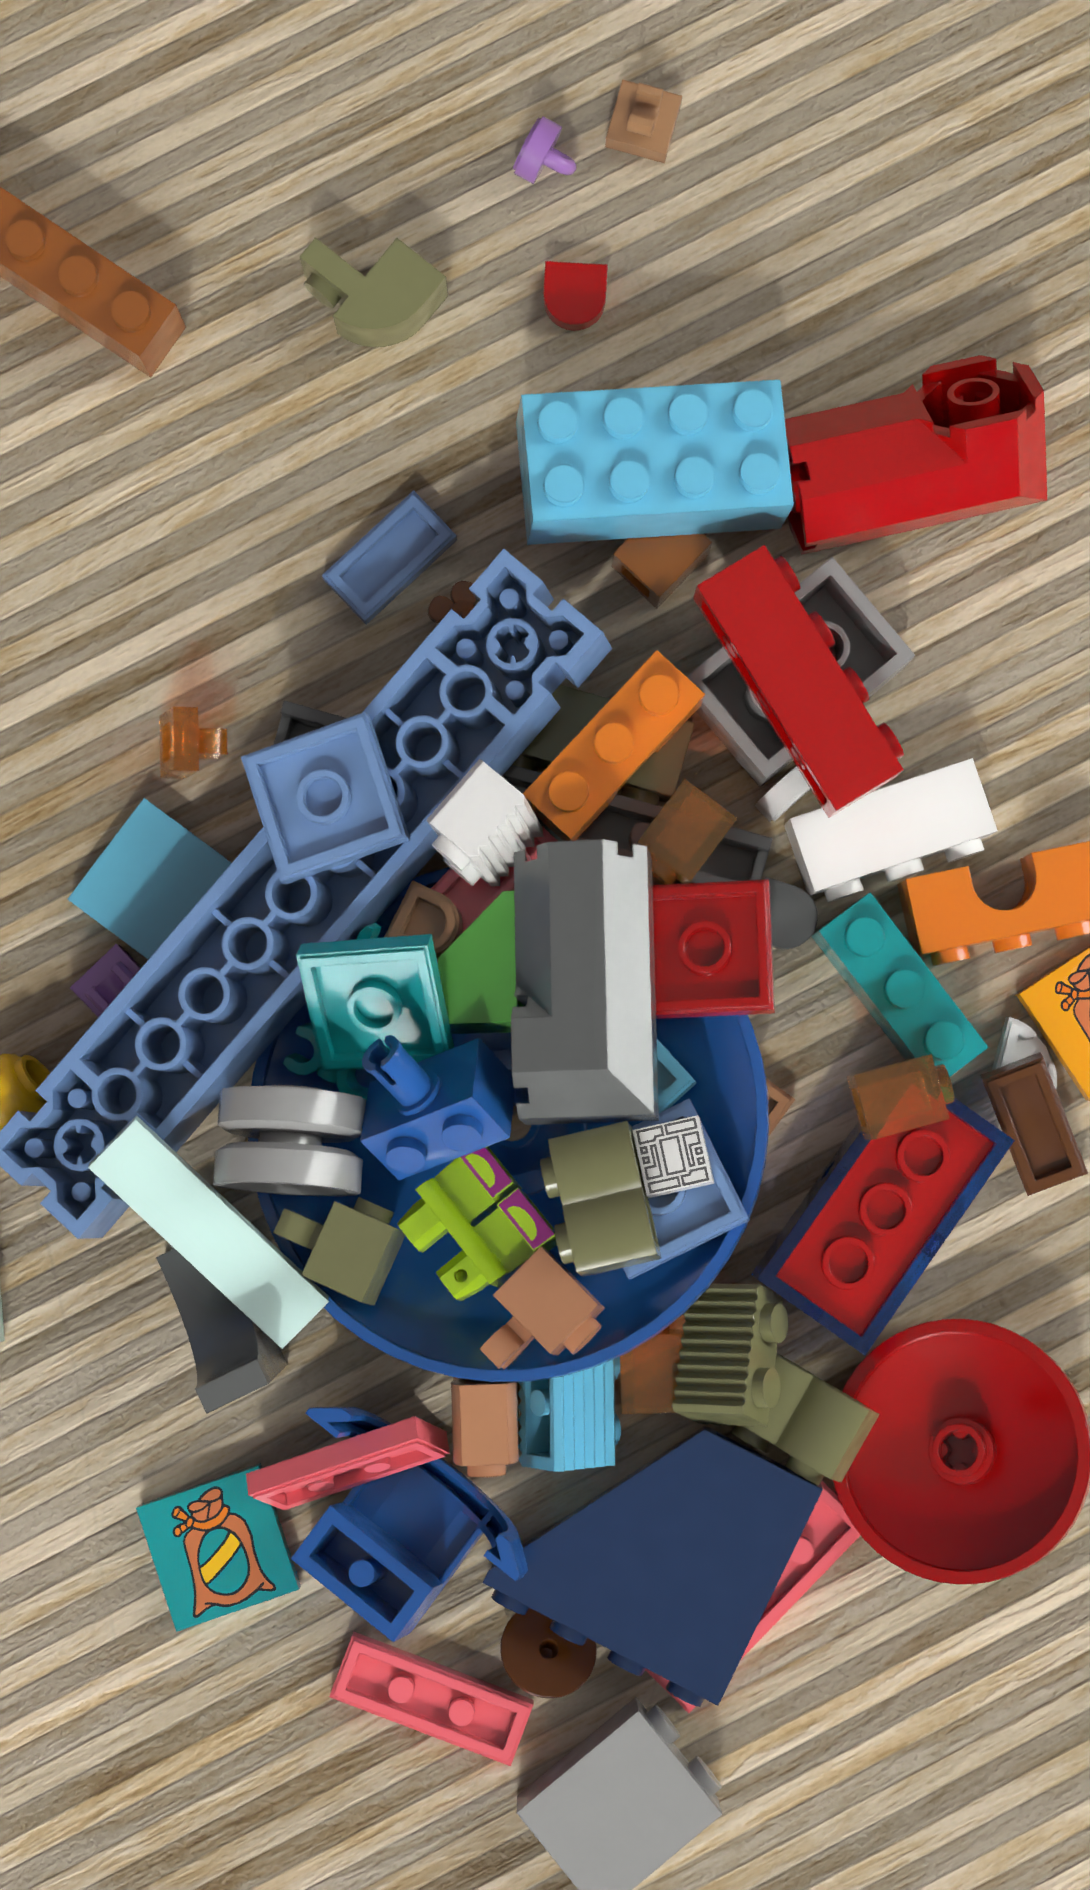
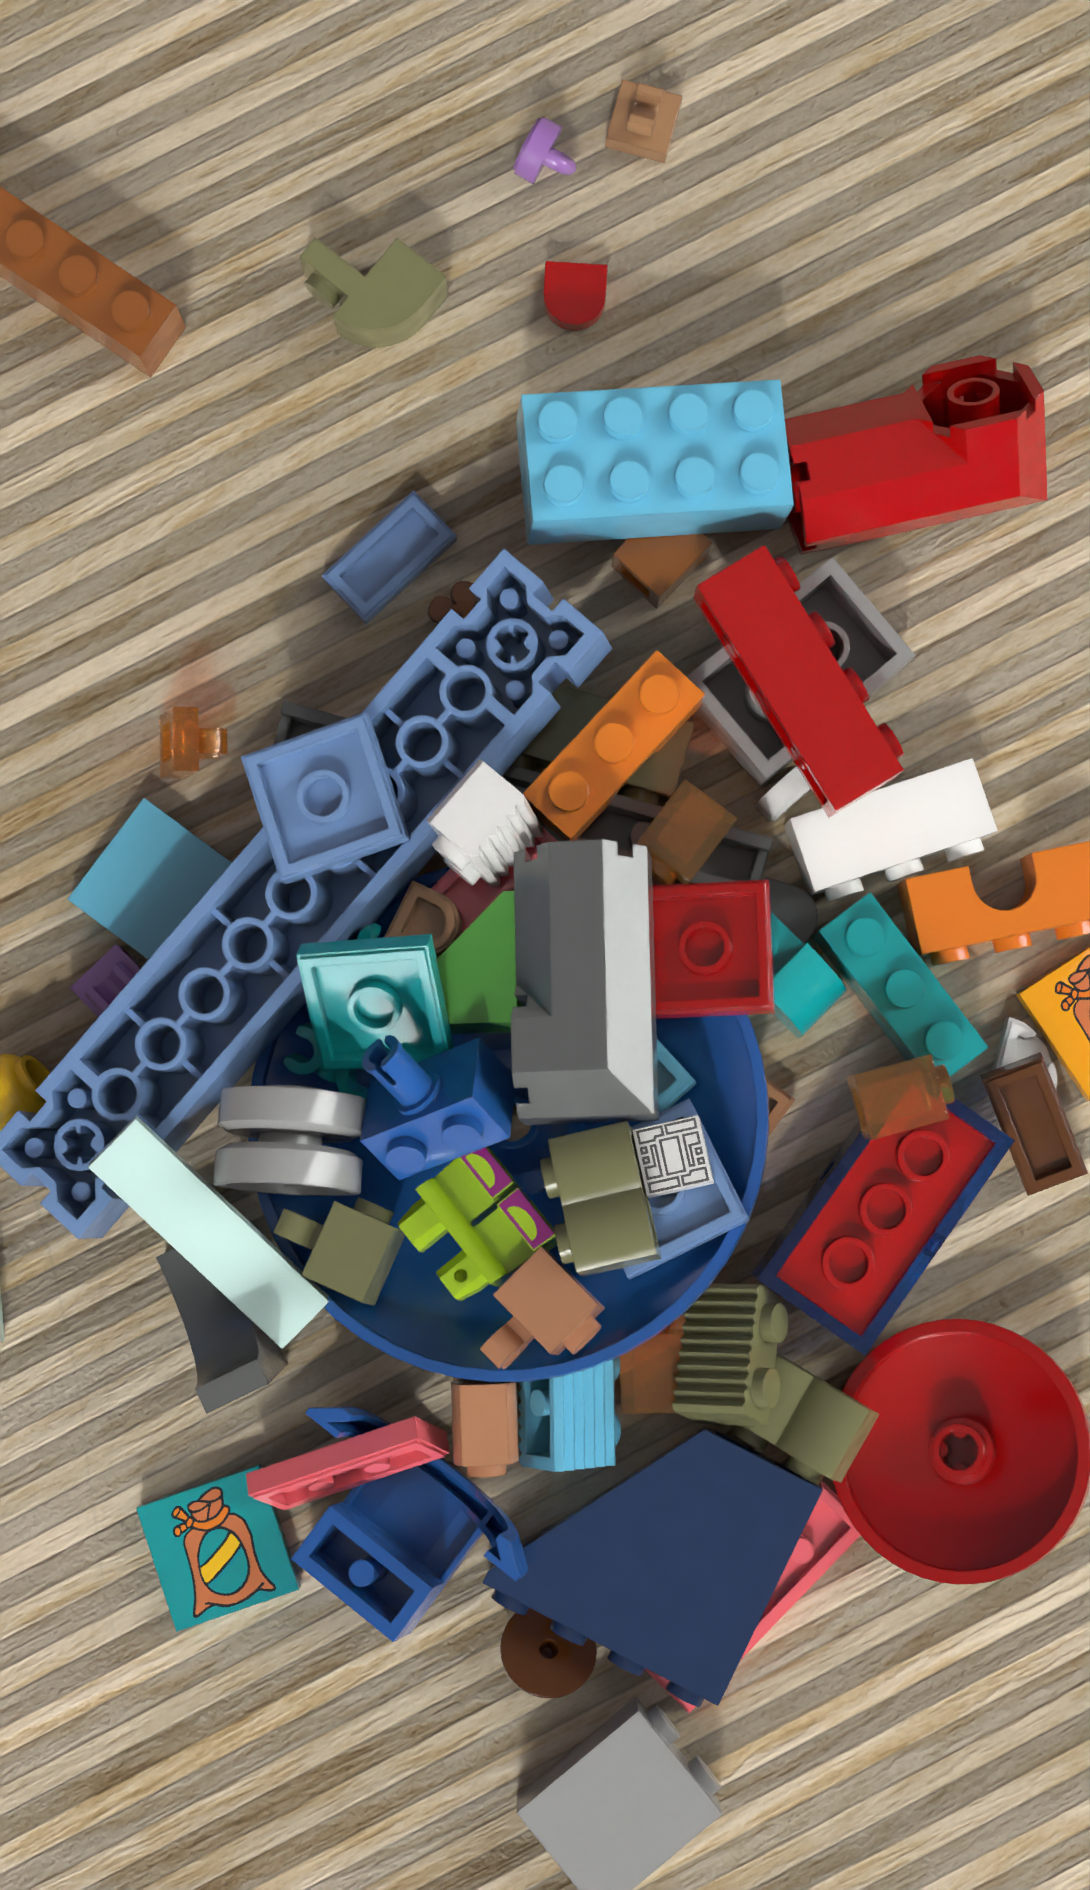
coral tile [329,1631,534,1766] -> none
none -> teal brick [771,912,847,1038]

